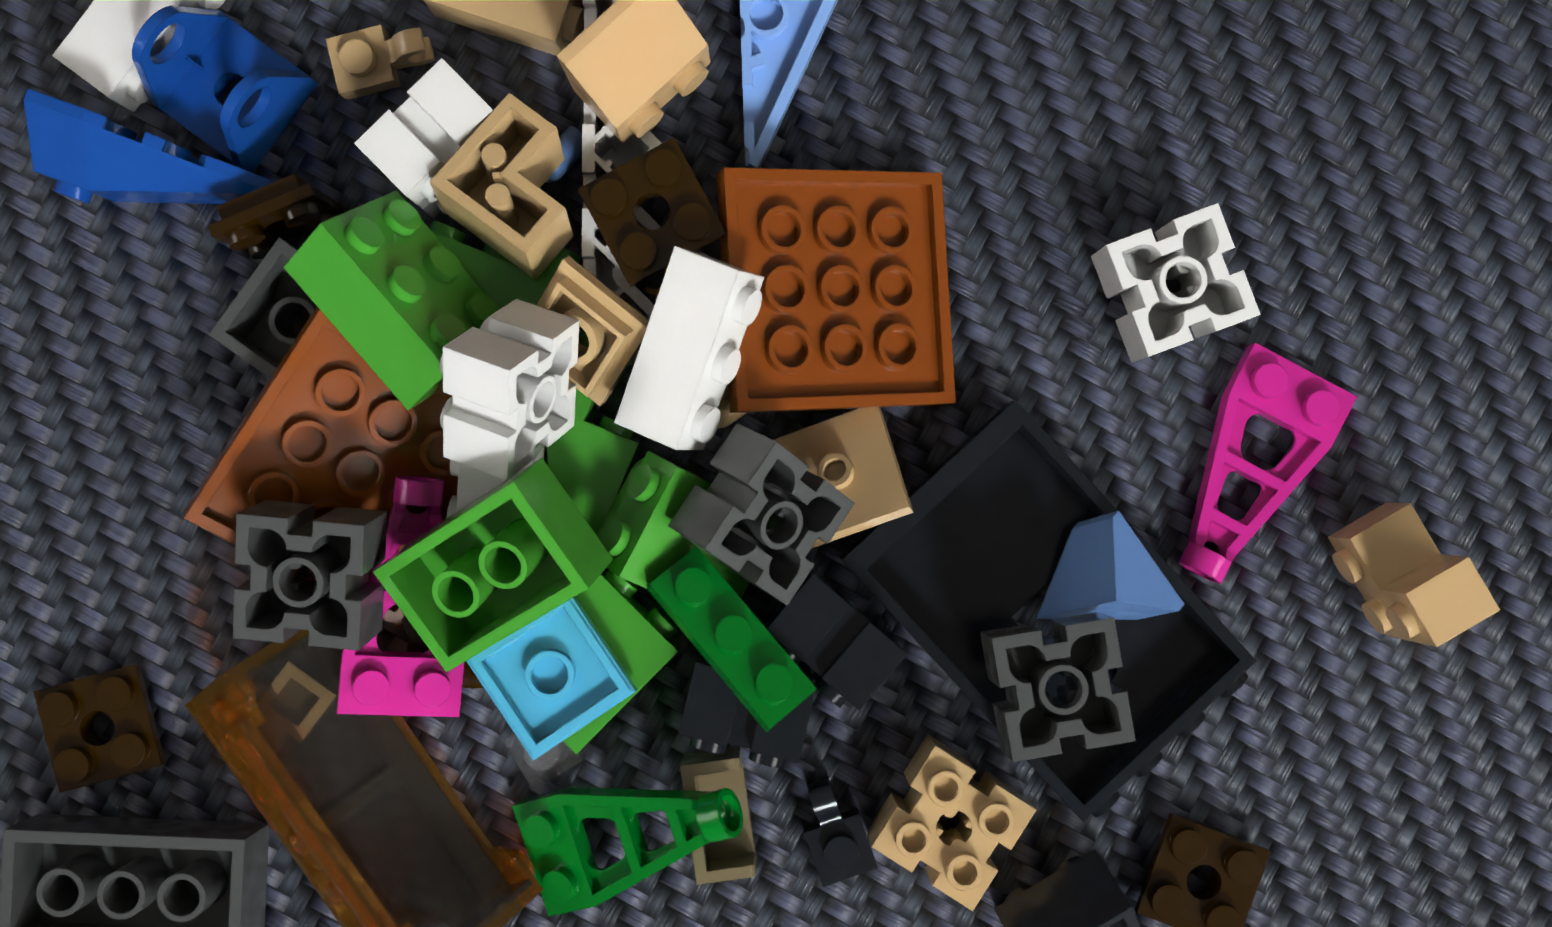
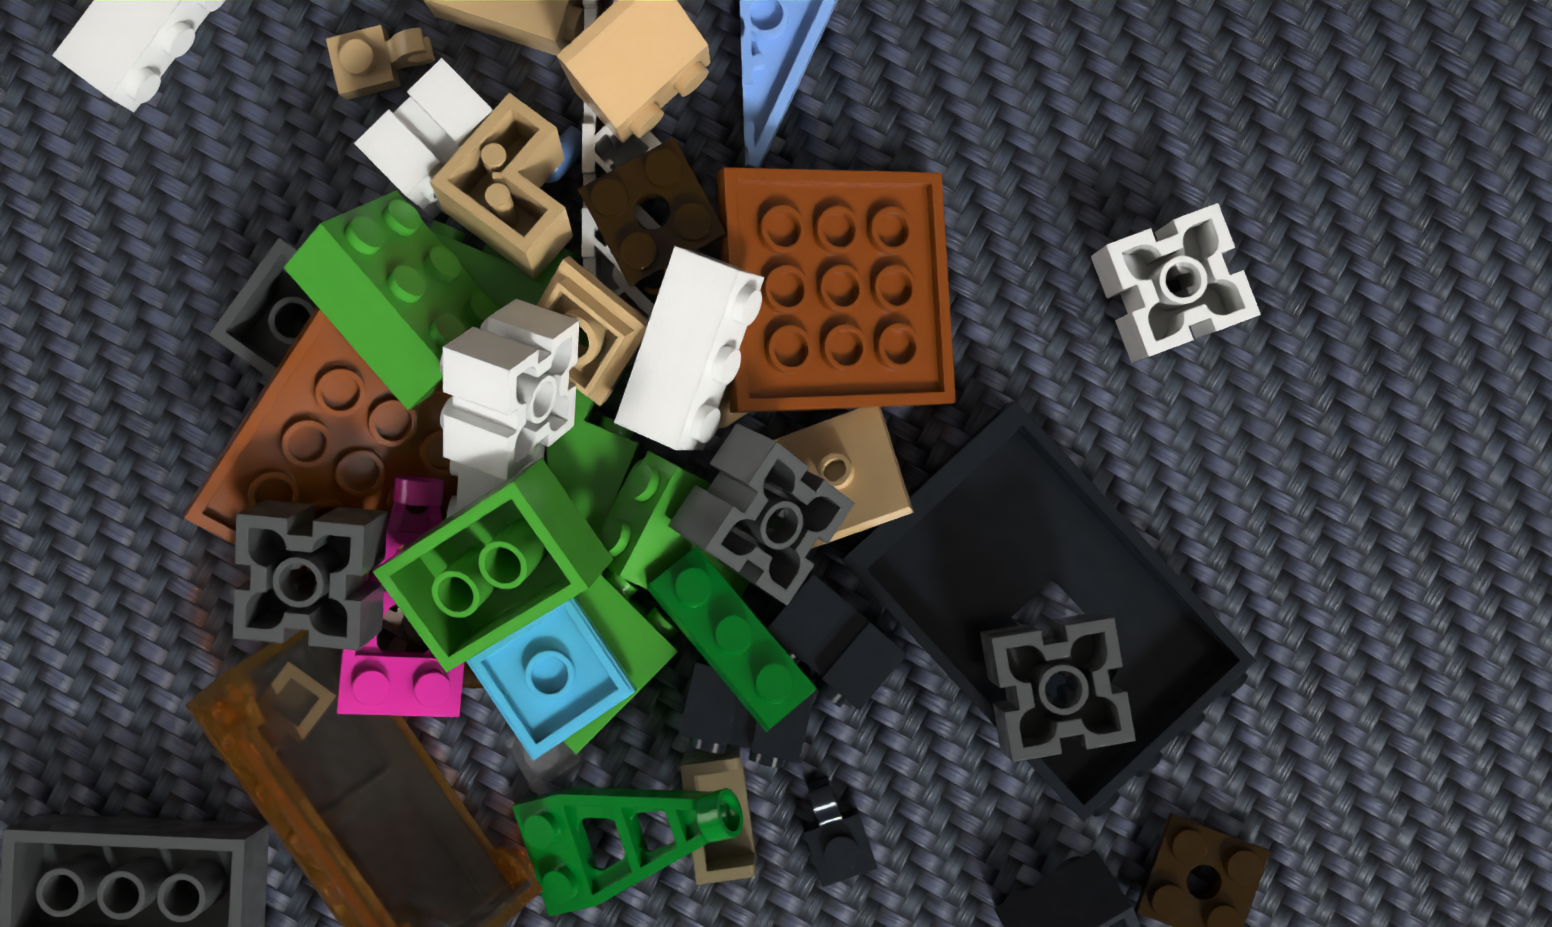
blue wedge [23,89,276,204] -> none
dark brown piece [33,663,166,793] -> none
blue hose [132,5,318,173] -> none
dark brown piece [208,174,344,259] -> none
tan brick [867,734,1036,911] -> none
medium blue slope [1036,510,1184,620] -> none
dark pink plate [1178,343,1357,584] -> none
tan brick [1328,503,1500,647] -> none

